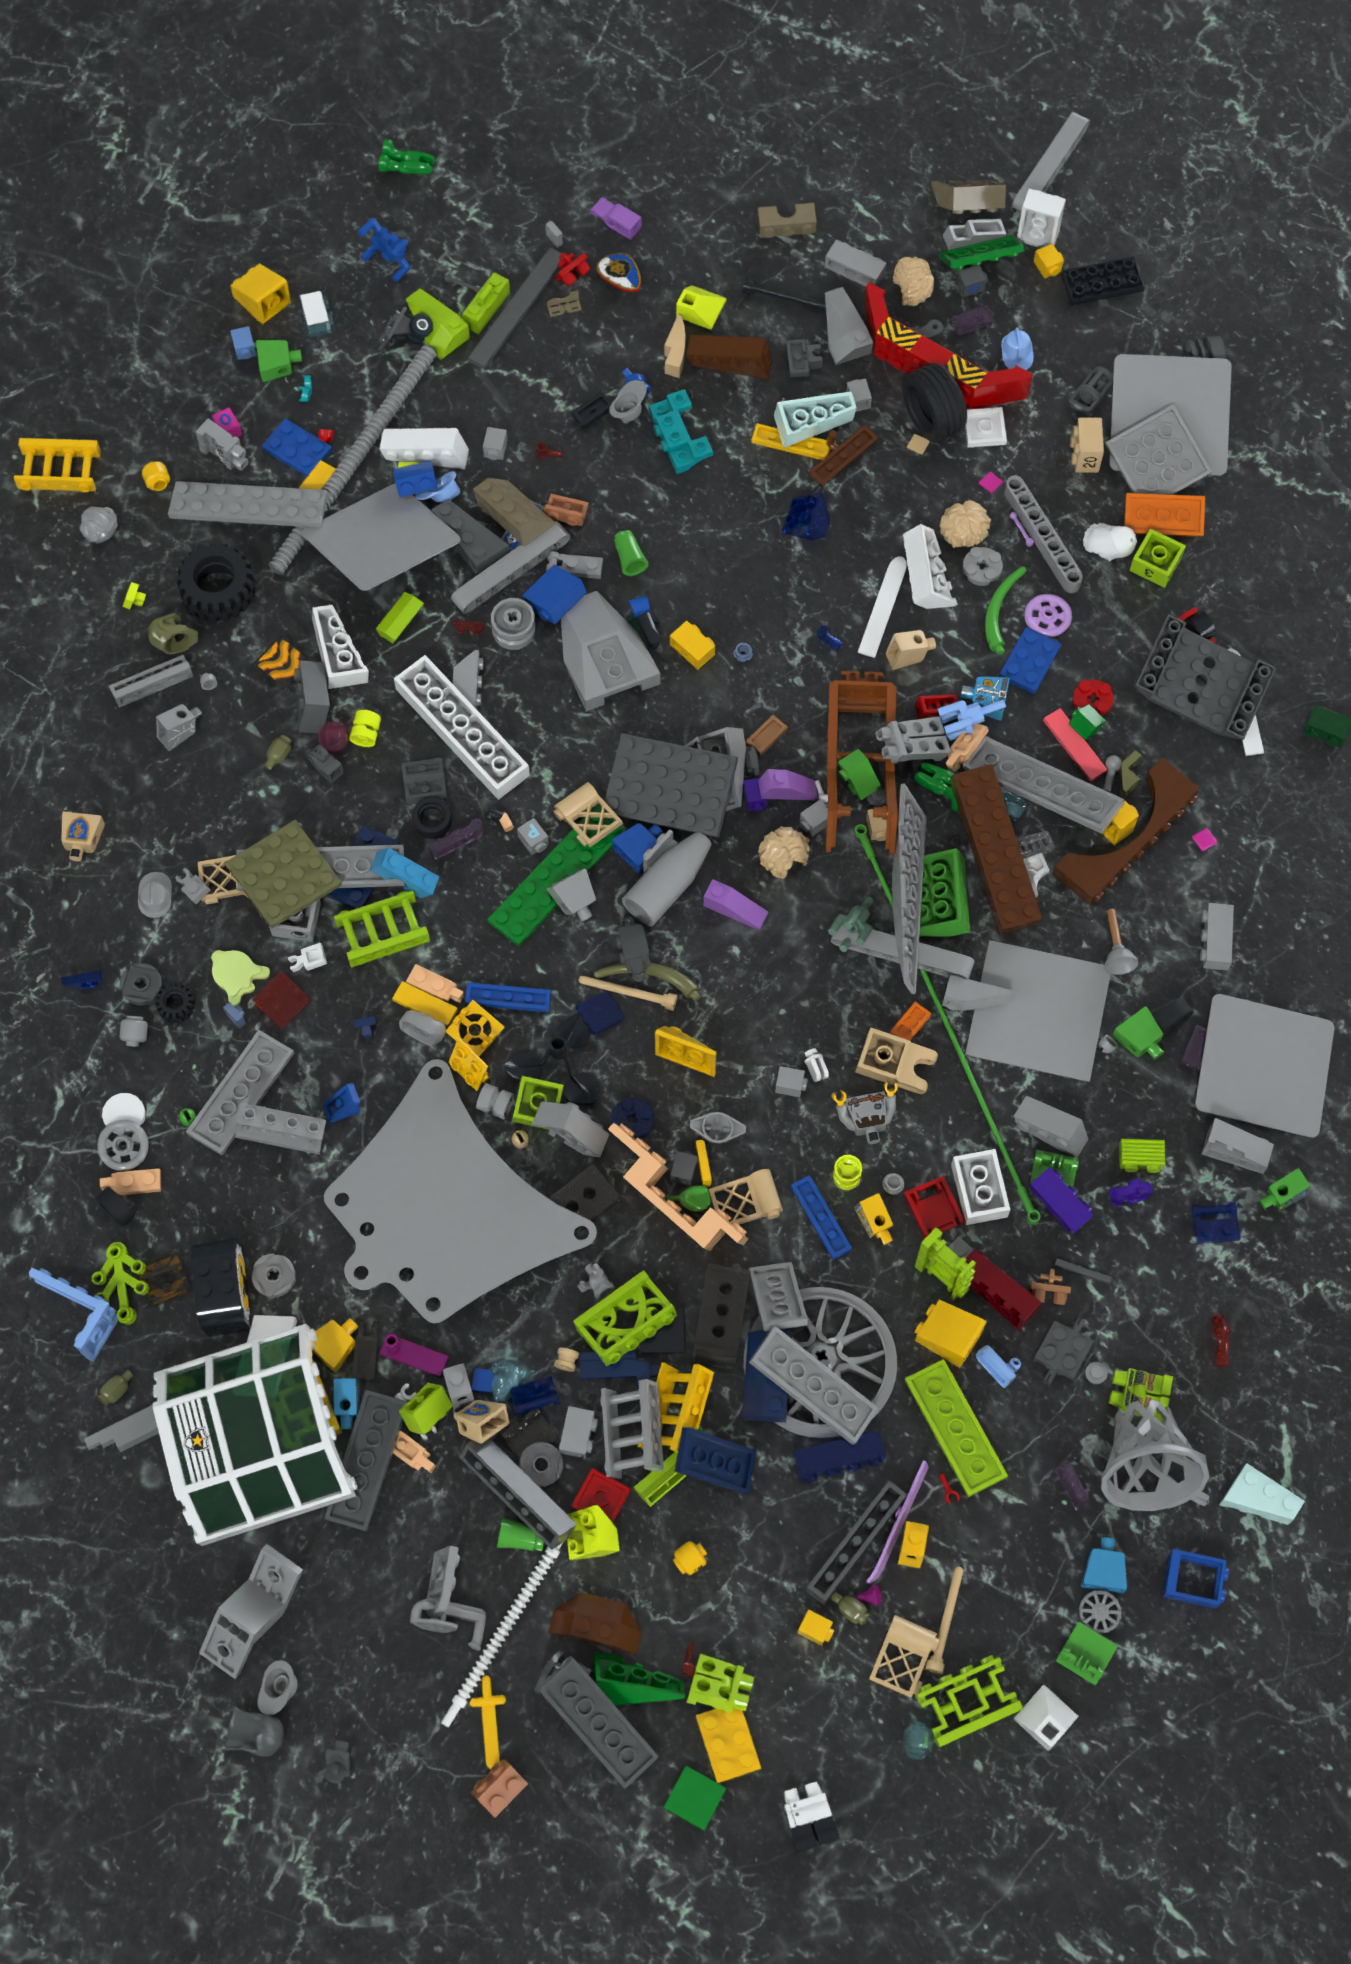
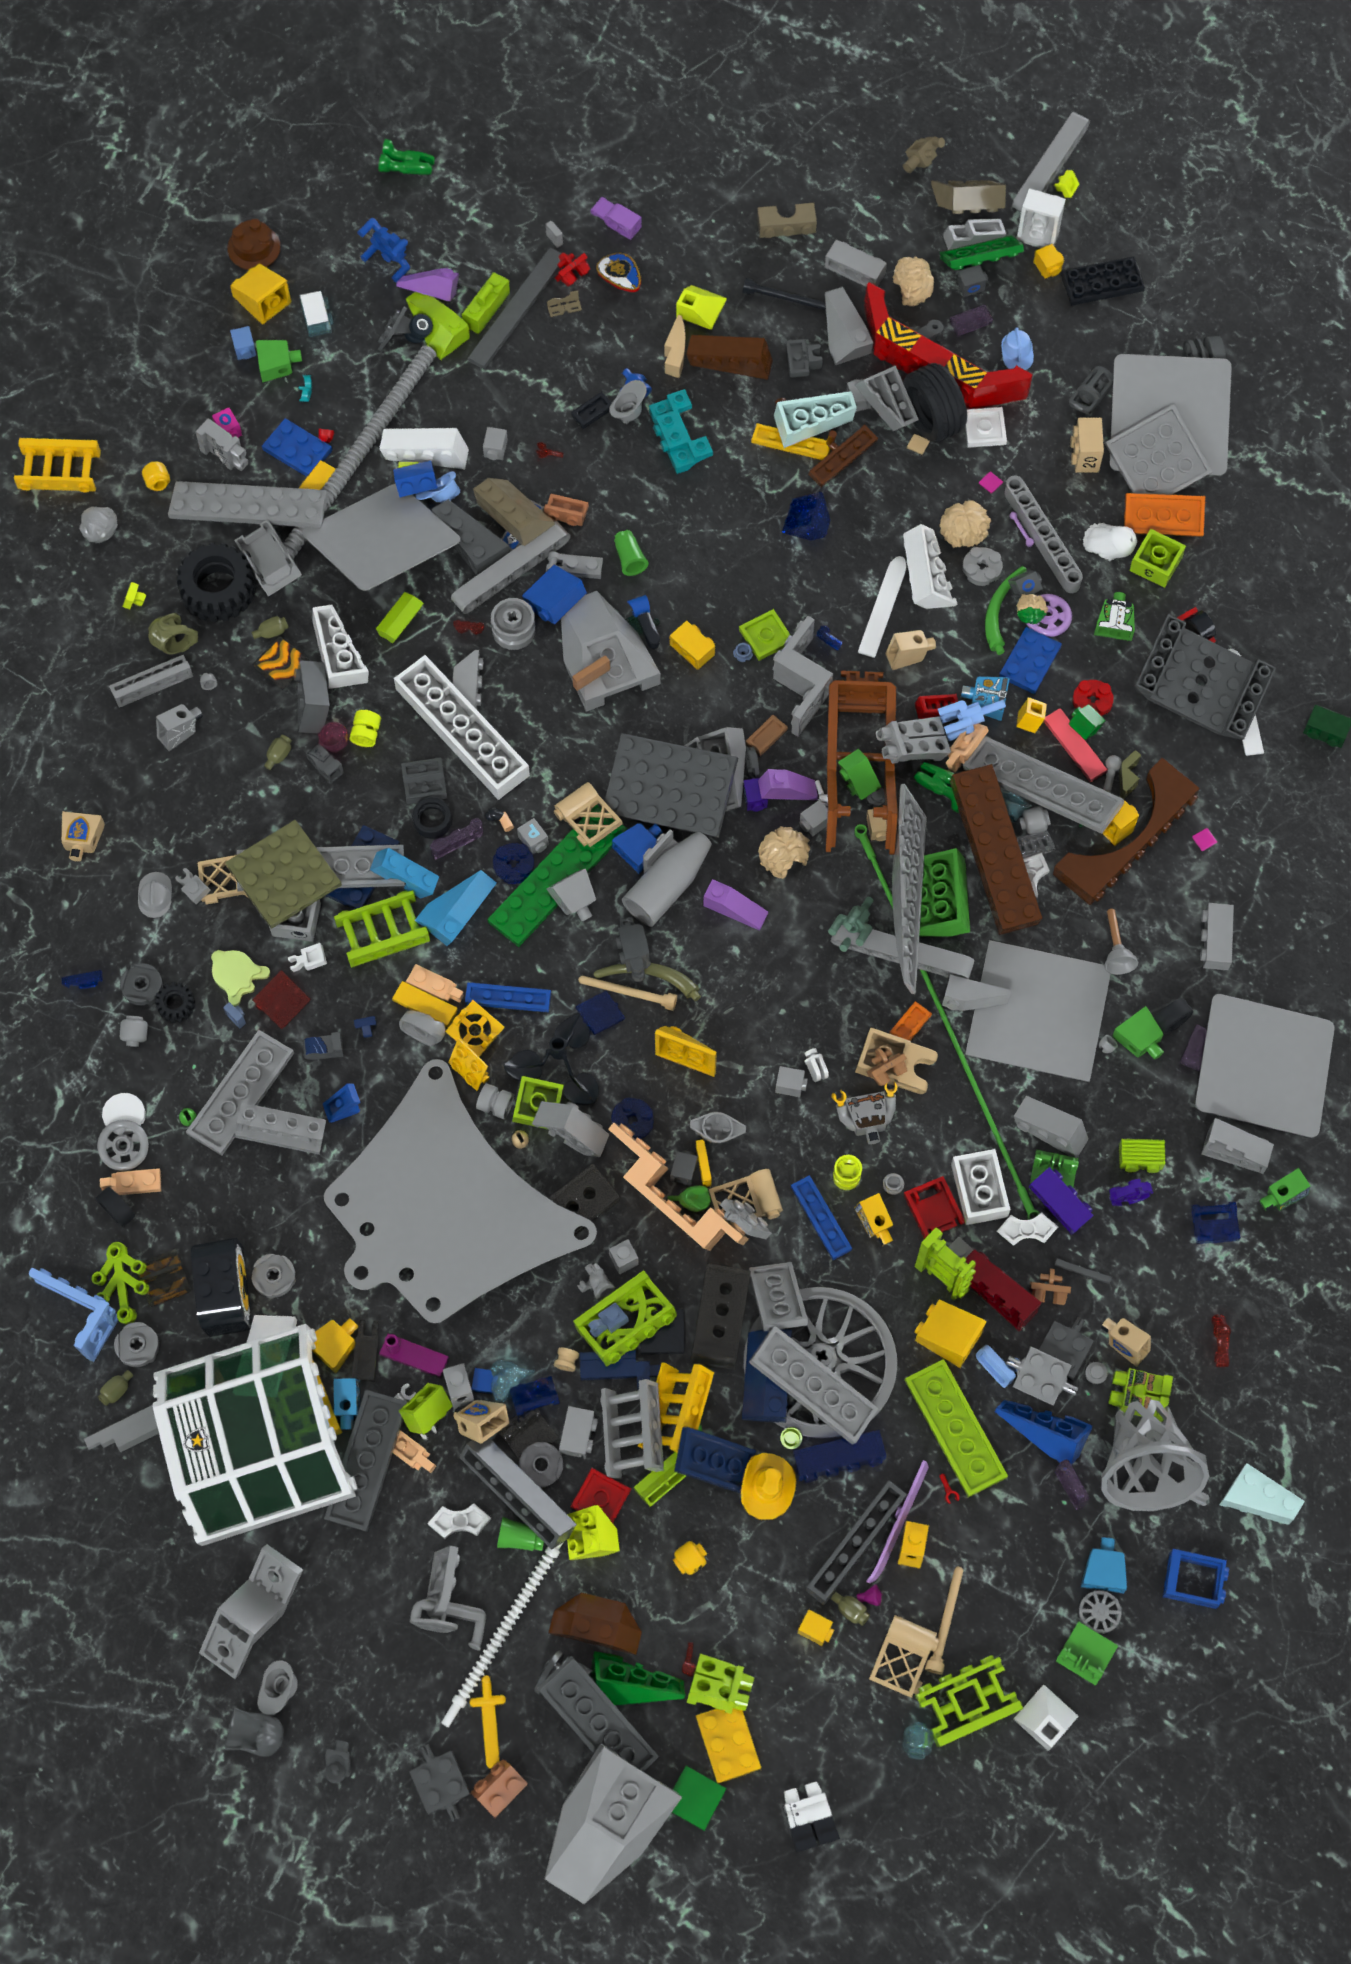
none -> light grey plate [114,1322,159,1367]
none -> reddish brown piece [227,219,281,270]
none -> light grey piece [235,519,302,596]
none -> olive plant [251,616,288,639]
none -> dark grey leg [303,1032,344,1060]
none -> medium lavender slope [396,268,459,301]
none -> dark grey plate [409,1744,471,1822]
none -> dark azure wedge [415,870,497,946]
none -> white tile [428,1504,491,1539]
none -> clear blue plate [493,843,534,884]
none -> light grey wedge [544,1743,682,1904]
none -> medium nougat tile [572,656,610,691]
none -> sand blue plate [588,1302,629,1337]
none -> light grey brick [609,1239,639,1275]
none -> light grey plate [720,1198,772,1239]
none -> lime plate [739,609,790,661]
none -> yellow hat [741,1453,796,1520]
none -> light grey bracket [773,616,833,737]
none -> lime plate [780,1427,803,1449]
none -> light grey wedge [854,365,919,431]
none -> medium nougat hips [866,1048,908,1086]
none -> dark tan piece [903,137,945,173]
none -> blue wedge [995,1400,1093,1466]
none -> white tile [997,1213,1058,1246]
none -> light grey plate [1006,1346,1078,1406]
none -> dark grey brick [1008,570,1043,599]
none -> piece [1016,594,1048,625]
none -> yellow brick [1016,697,1047,733]
none -> light grey head [1019,806,1051,835]
none -> neon yellow tile [1054,170,1079,198]
none -> torso [1094,592,1135,641]
none -> tan torso [1101,1318,1151,1367]

